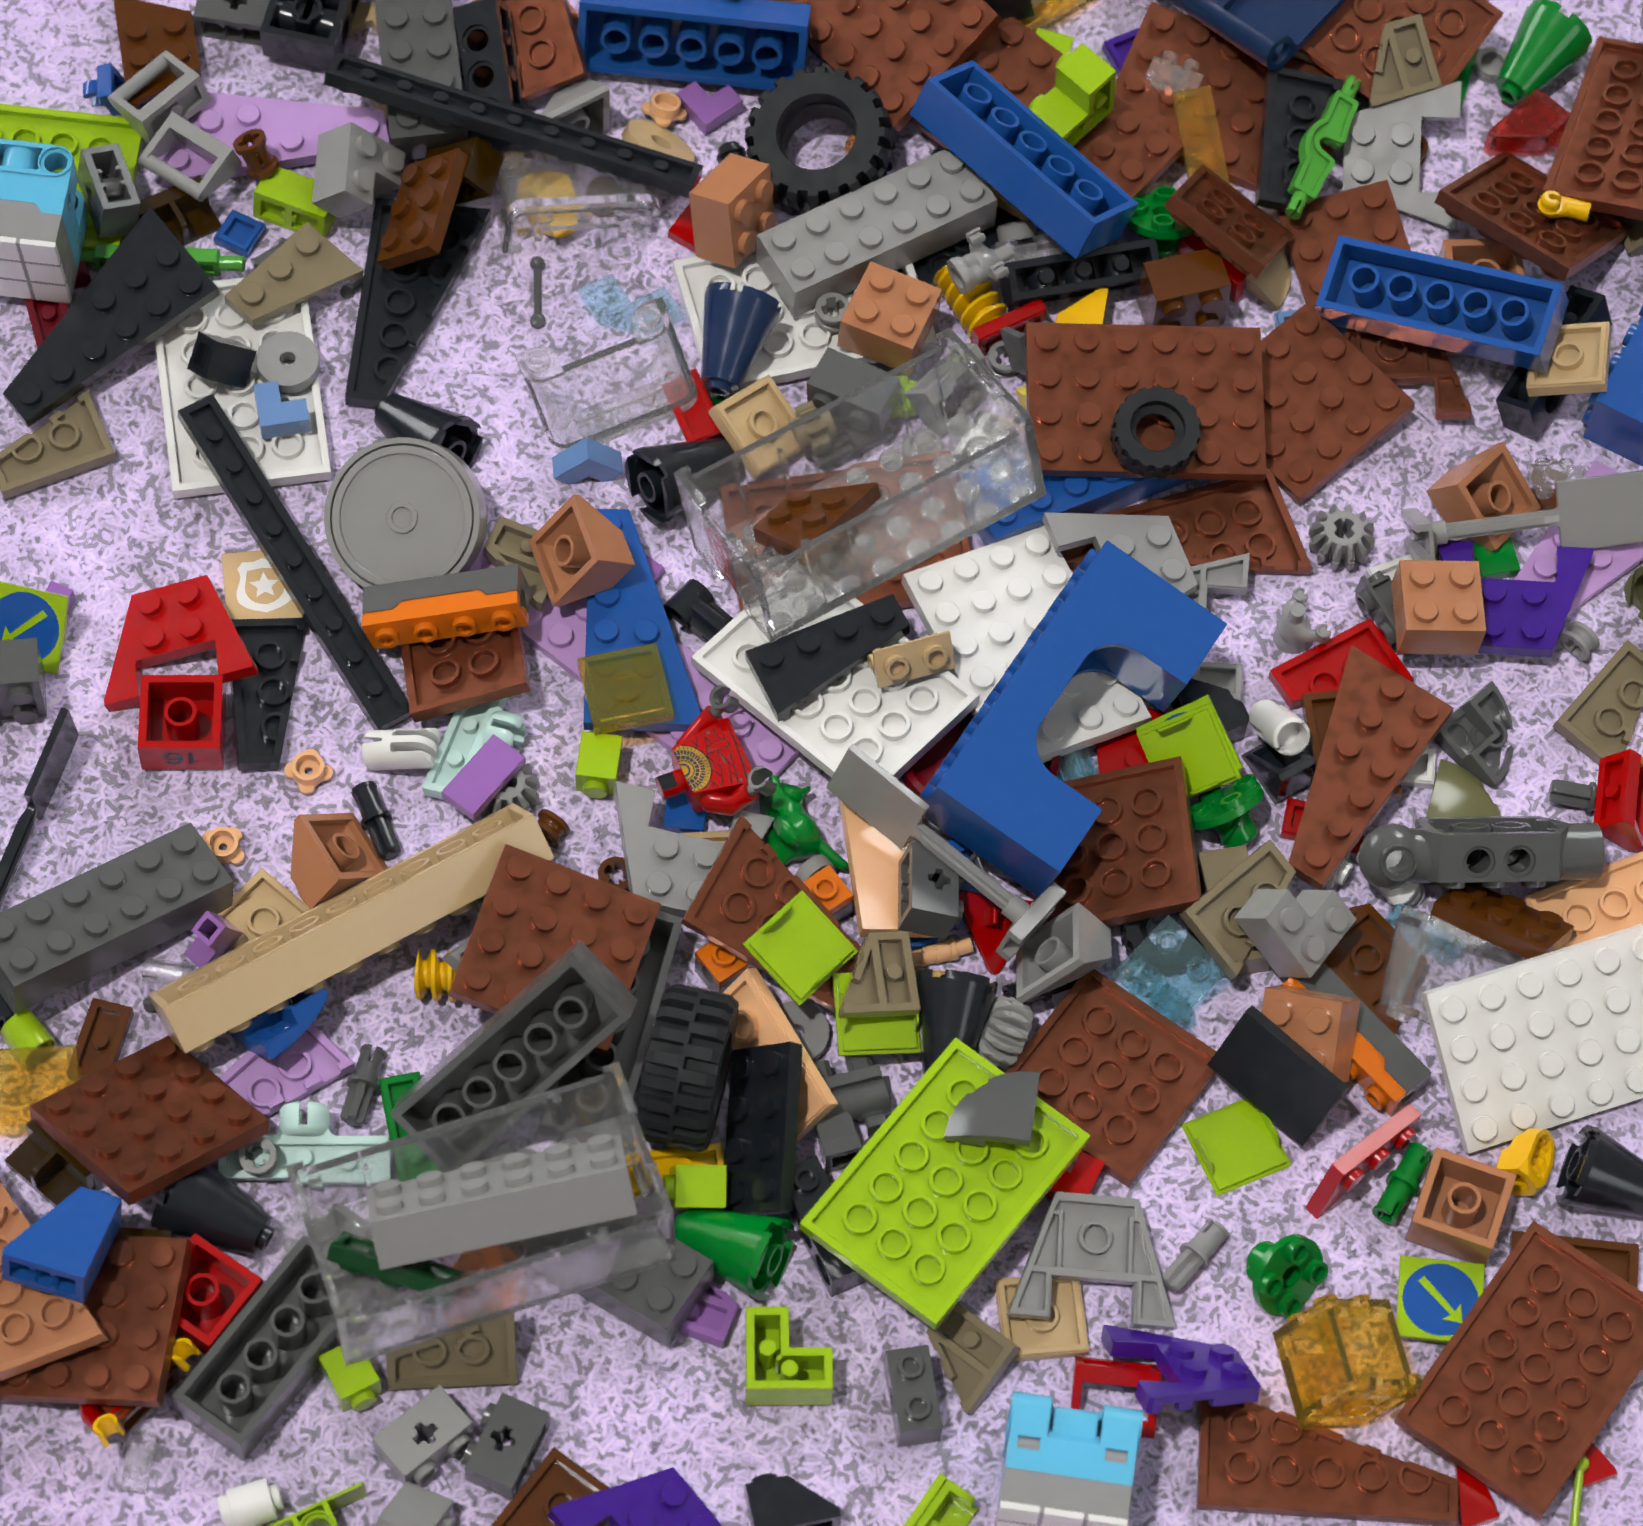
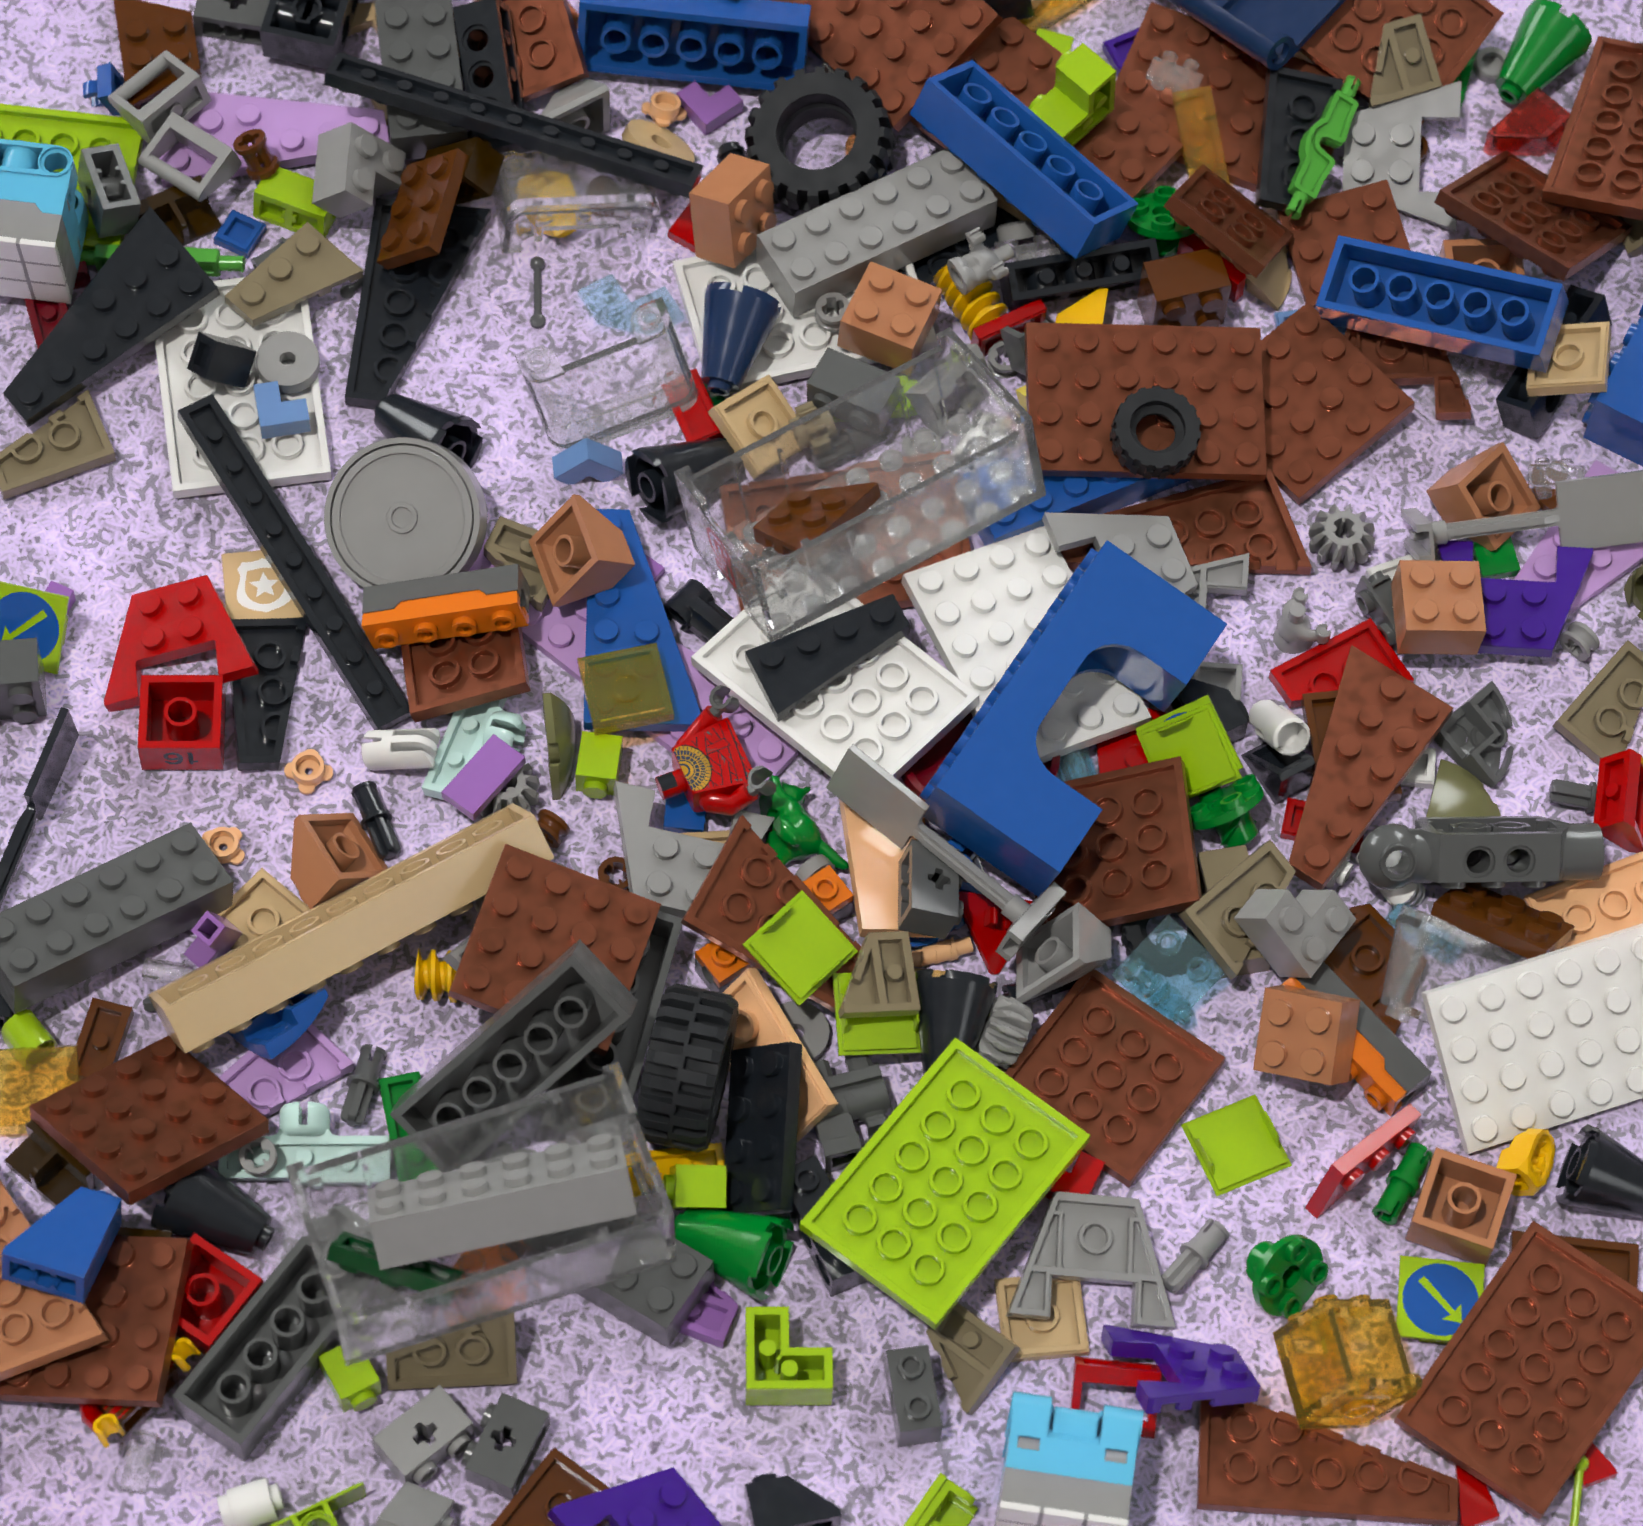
tan hinge [867,630,956,688] -> none
dark grey brick [944,1071,1040,1147] -> none
black tile [1207,1005,1348,1147] -> none
yellow arm [1538,190,1592,222] -> none
none -> olive brick [542,693,577,800]

